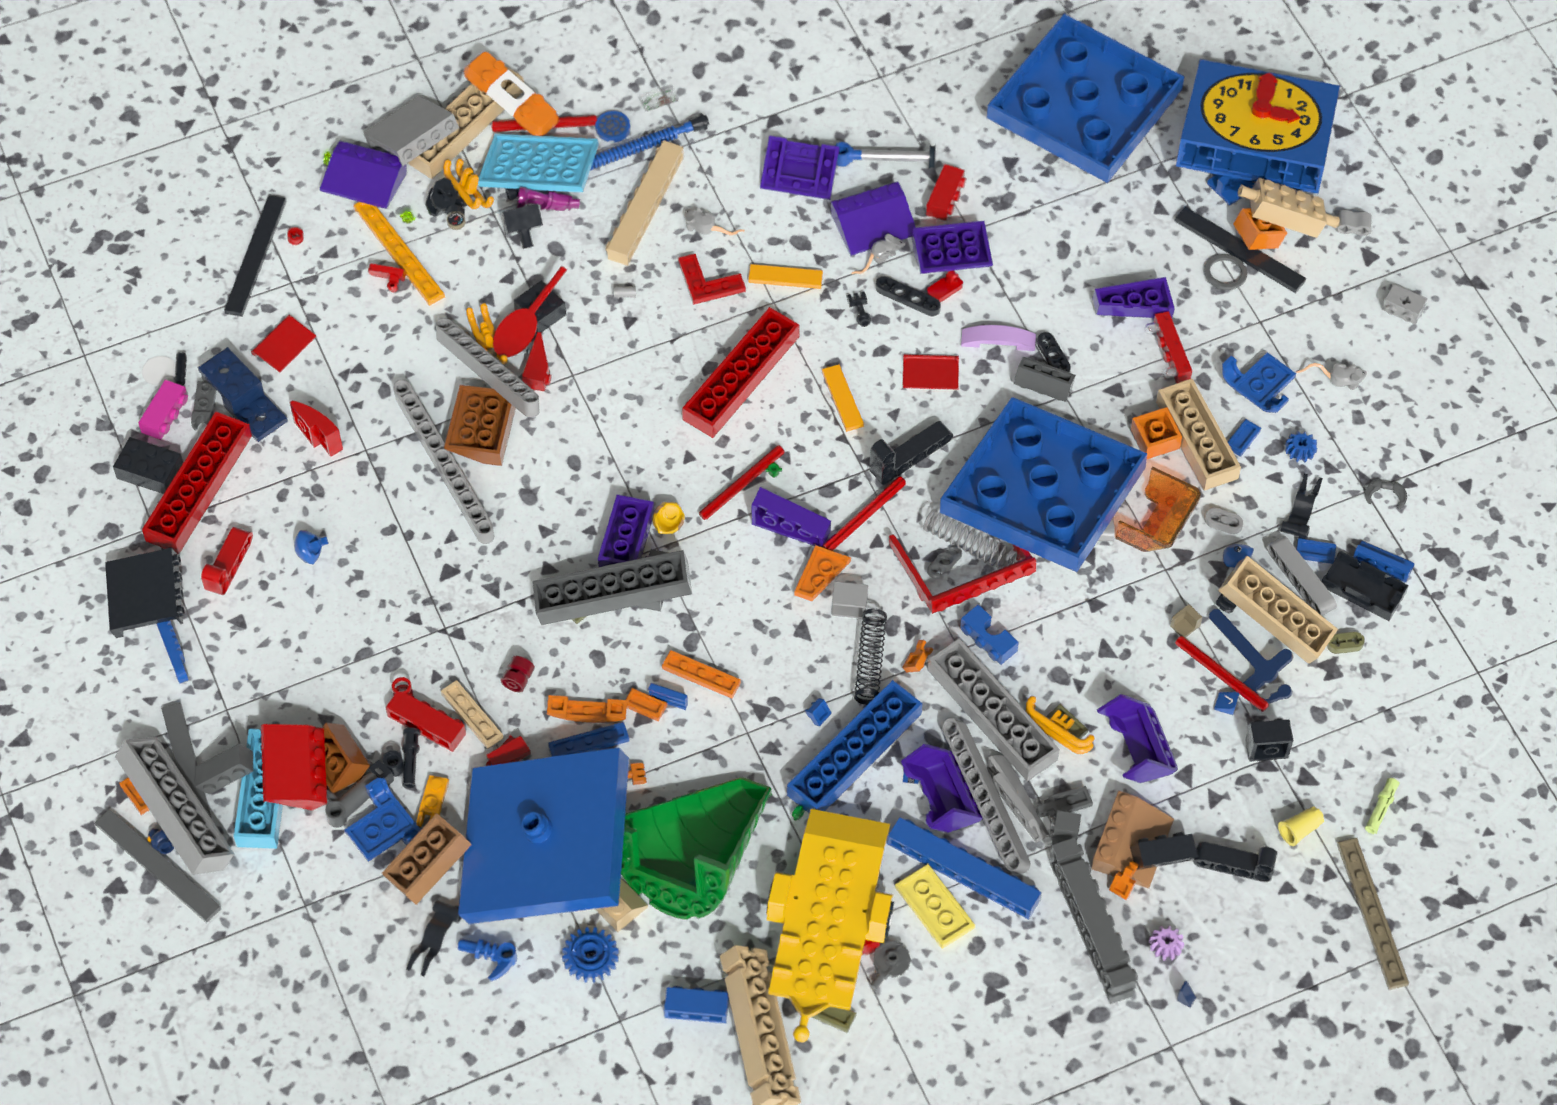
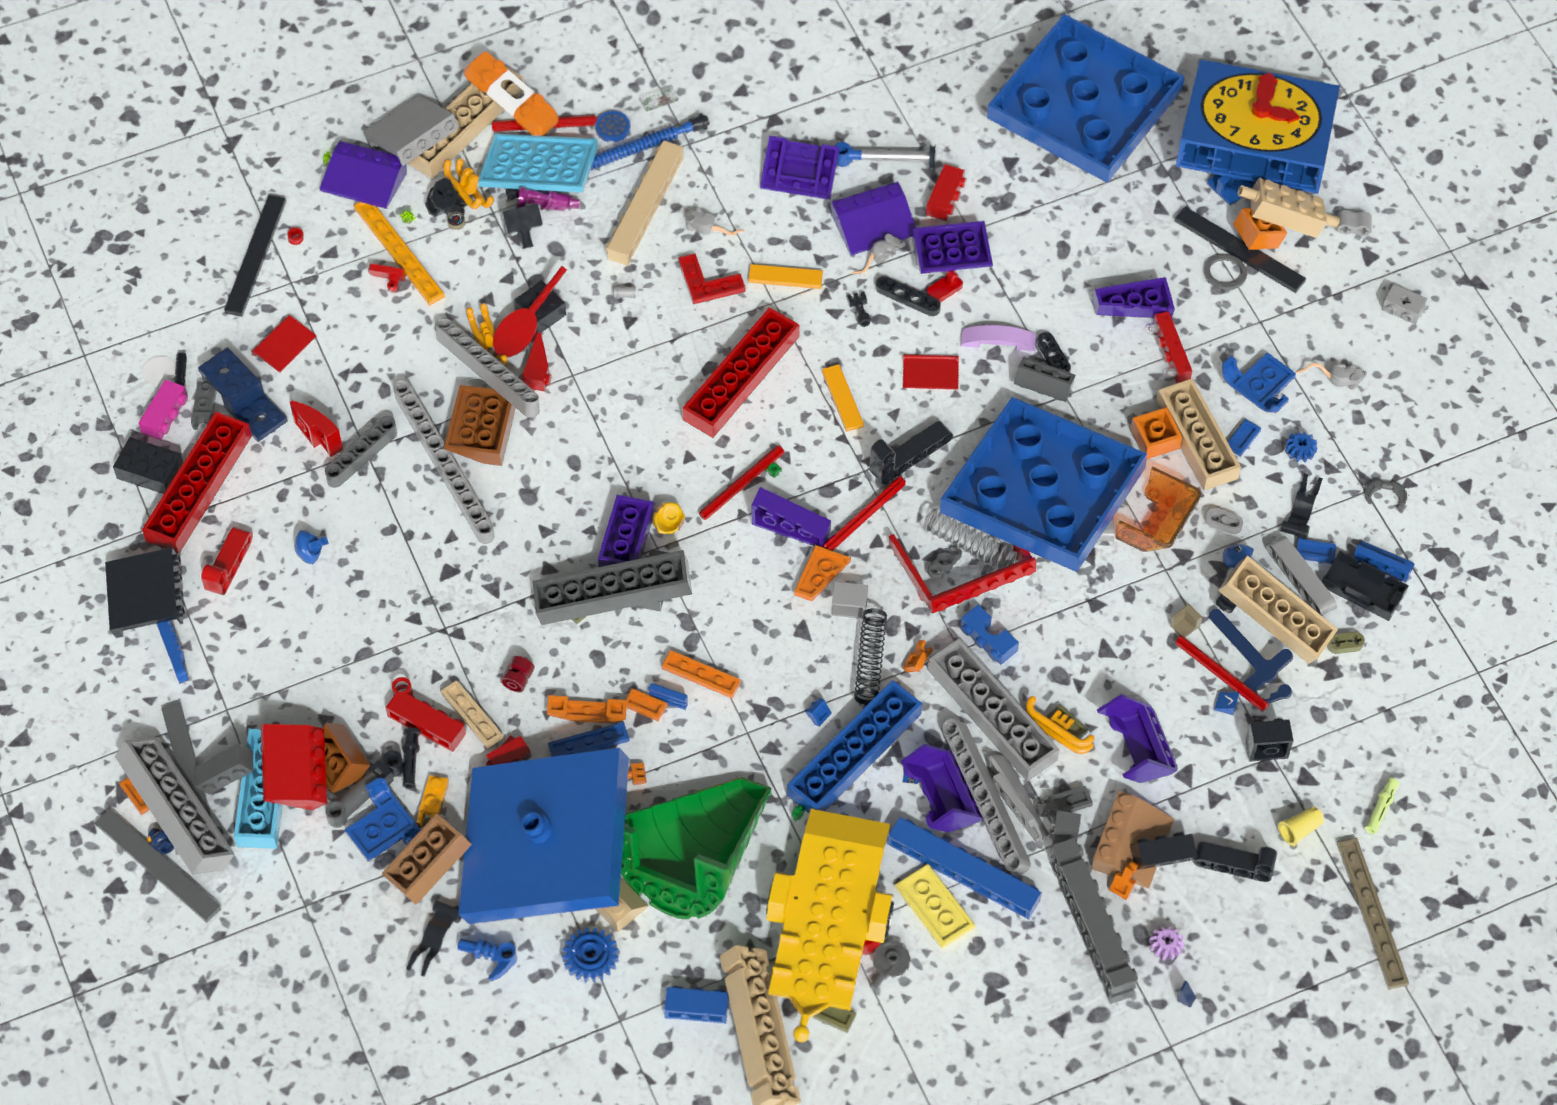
none -> dark grey beam [325,416,397,488]

